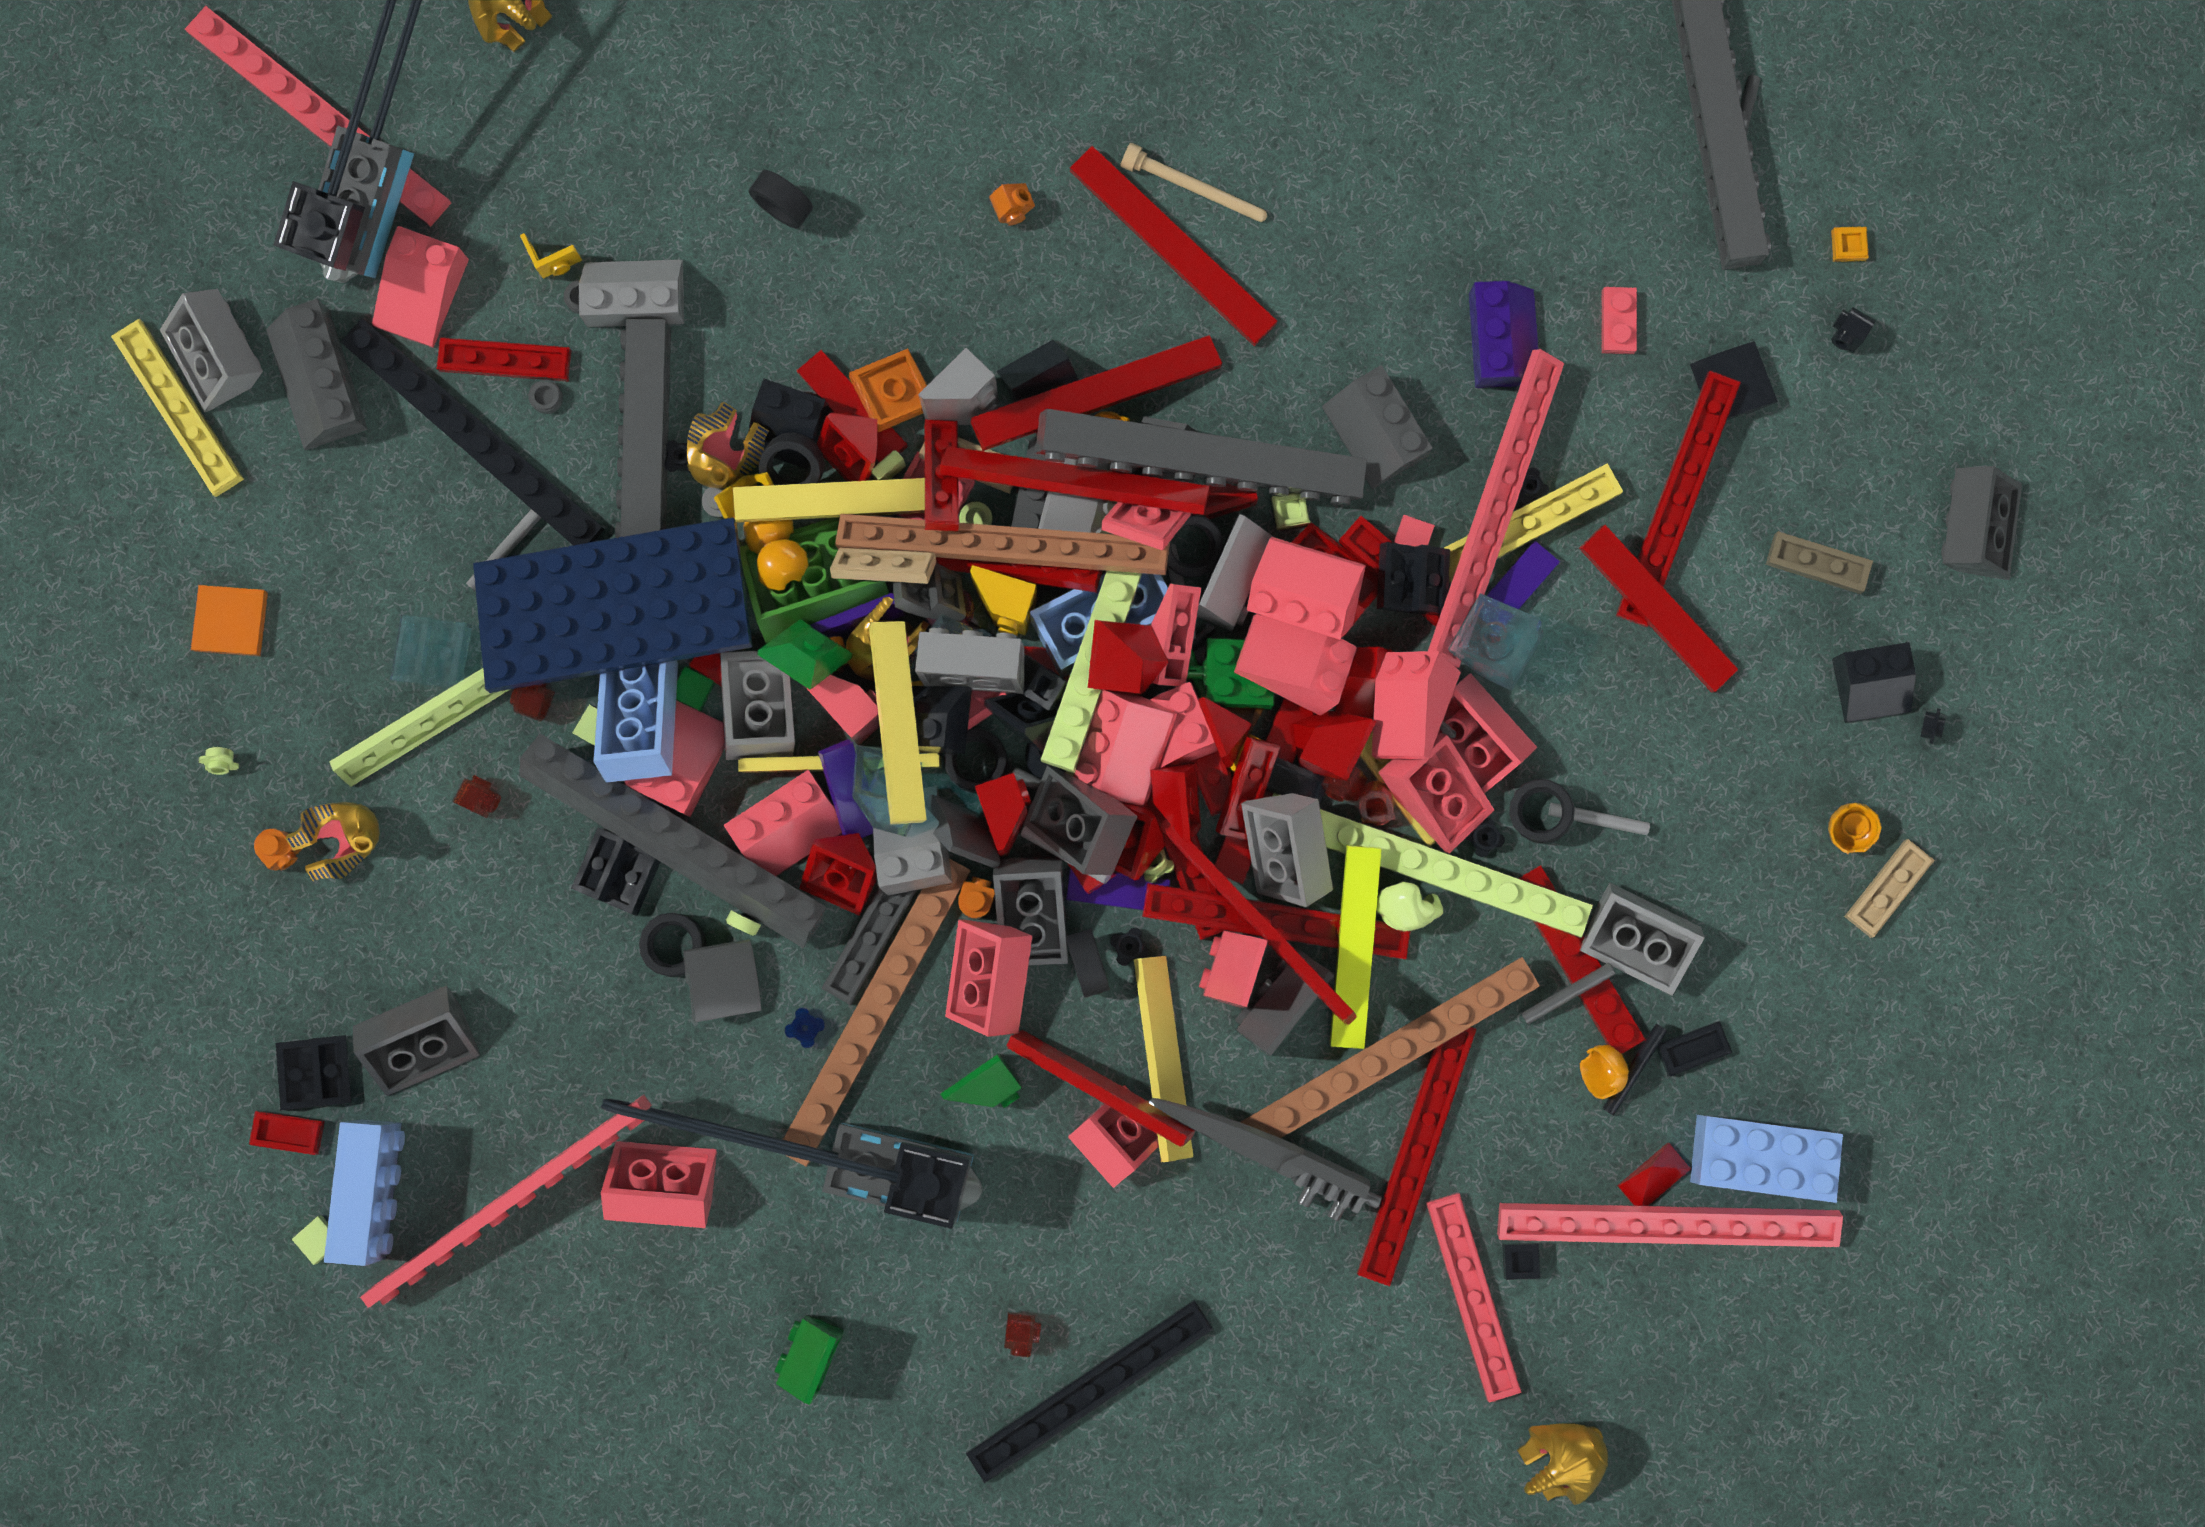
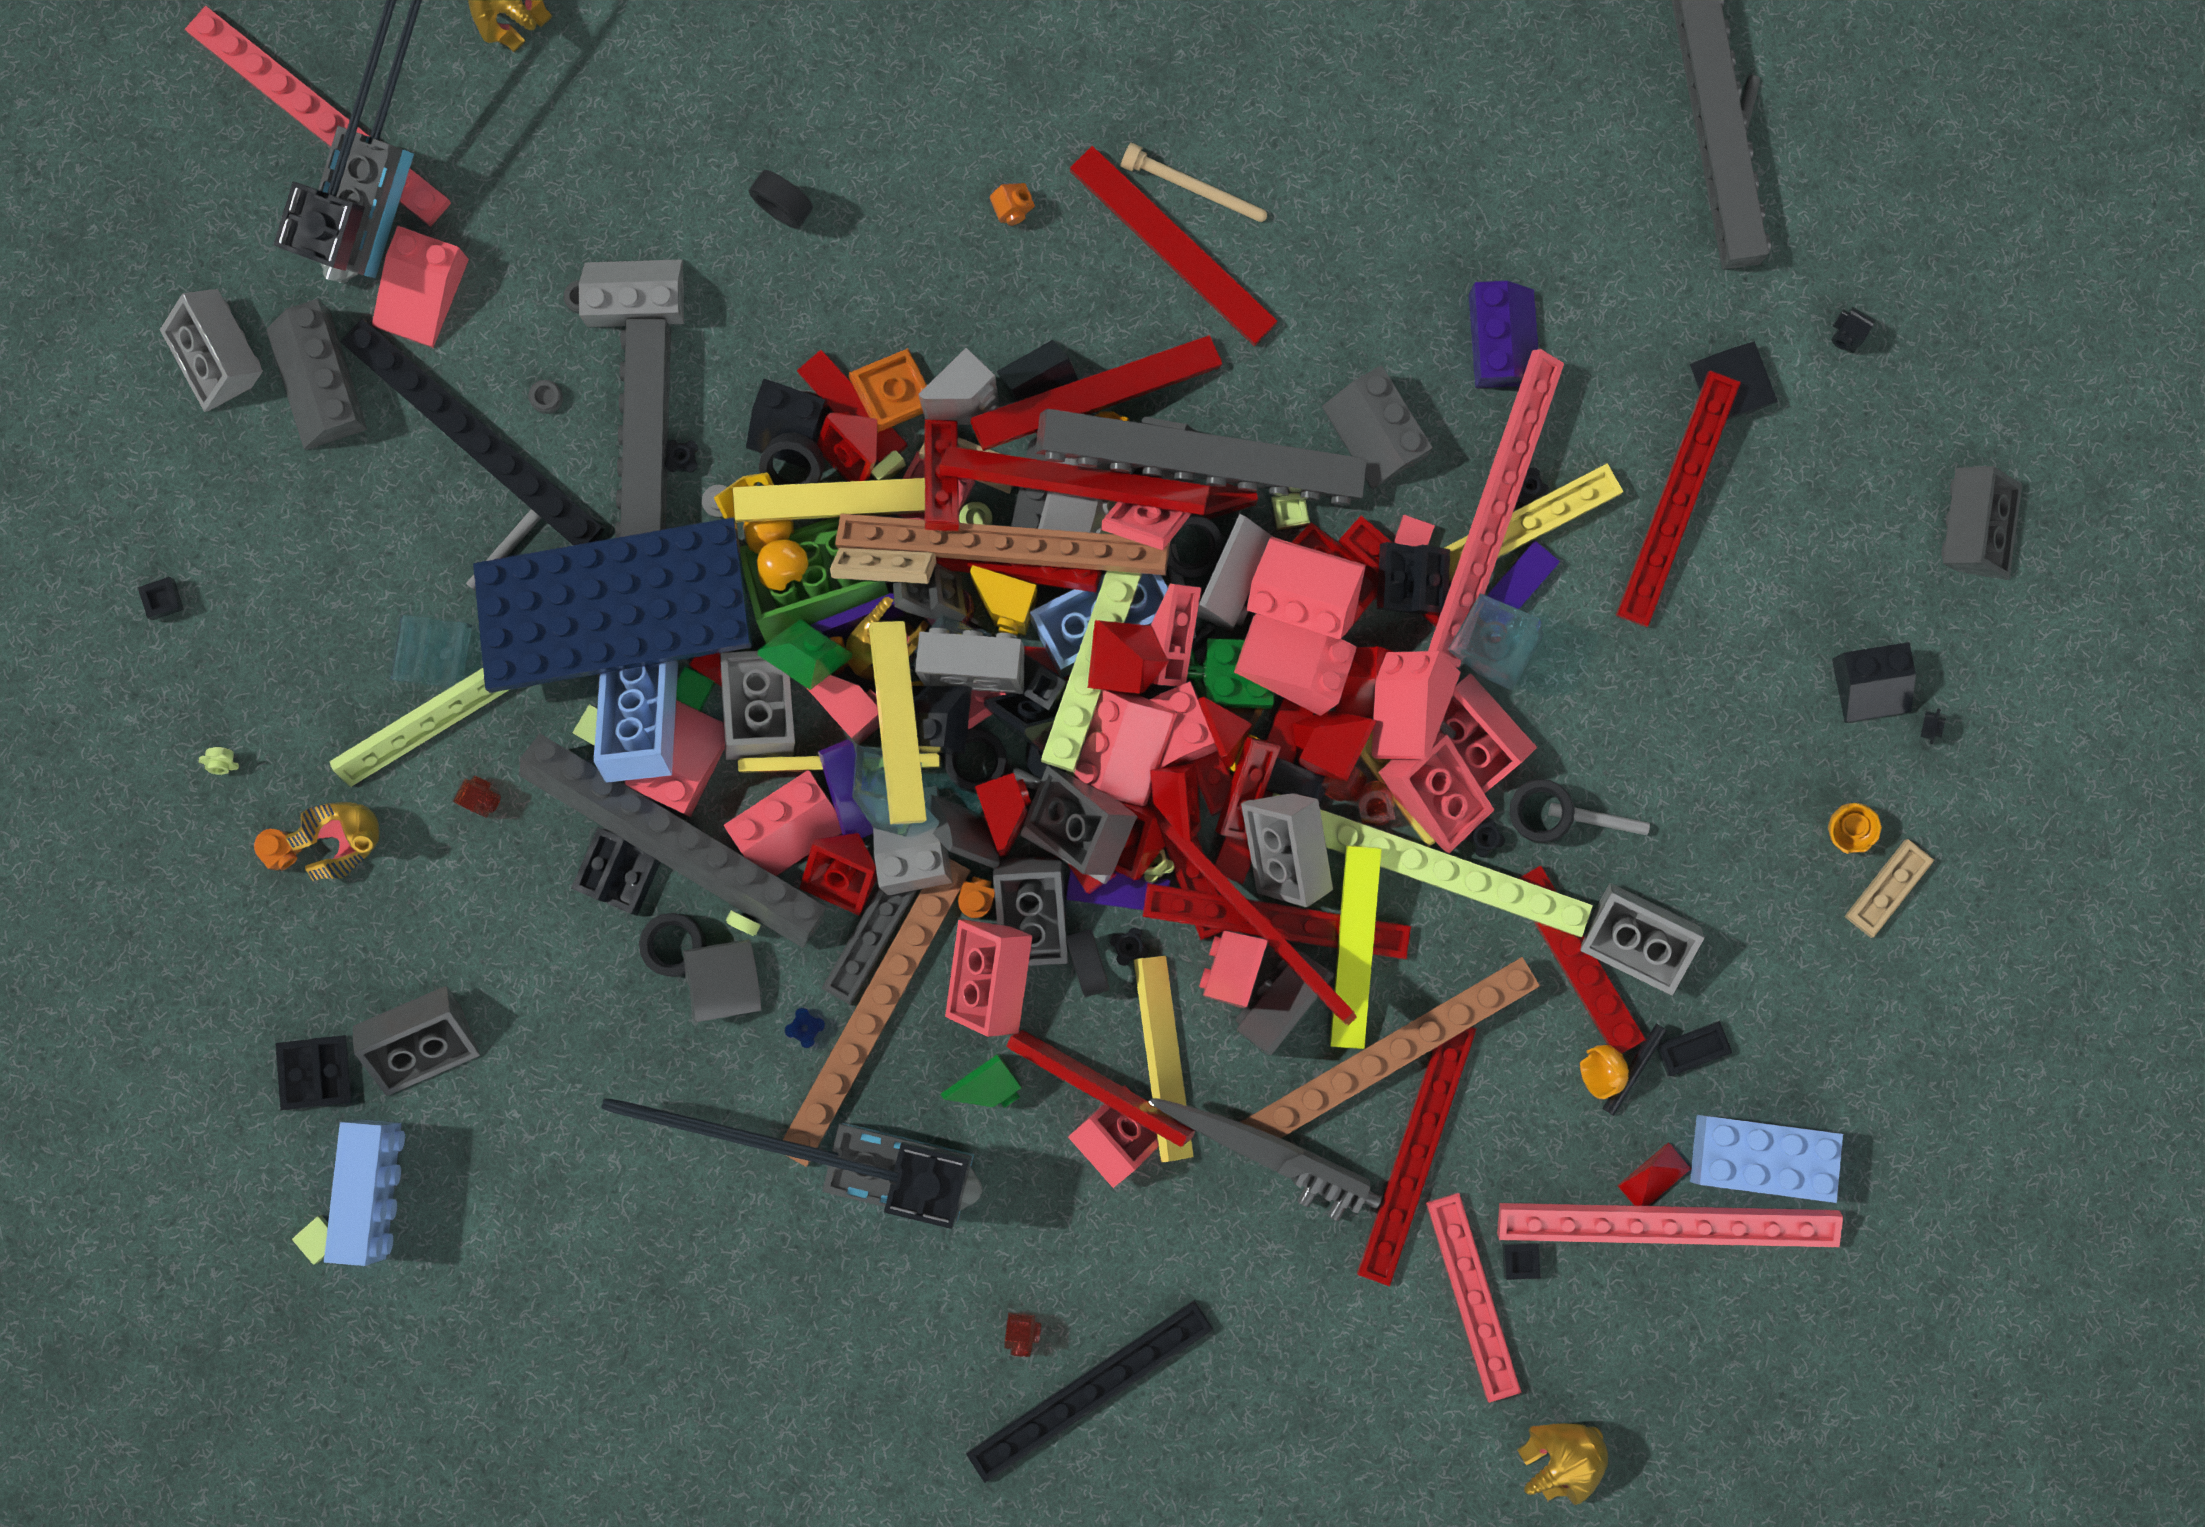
light yellow tile [111,319,244,497] -> none
orange tile [191,585,268,657] -> none
red tile [249,1111,325,1155] -> none
coral plate [360,1094,652,1308] -> none
red tile [437,338,572,382] -> none
clear red plate [510,683,555,722] -> none
yellow bracket [520,233,582,279] -> none
coral slope [601,1141,717,1228] -> none
pearl gold piece [687,402,769,488] -> none
green slope [774,1315,844,1405] -> none
yellowish green hair [1376,882,1443,932] -> none
dark grey bar [1522,963,1616,1025] -> none
red tile [1579,525,1738,692] -> none
coral plate [1602,287,1637,354] -> none
dark tan plate [1765,531,1873,594] -> none
light orange tile [1831,227,1869,262] -> none
none -> black plate [138,577,184,620]

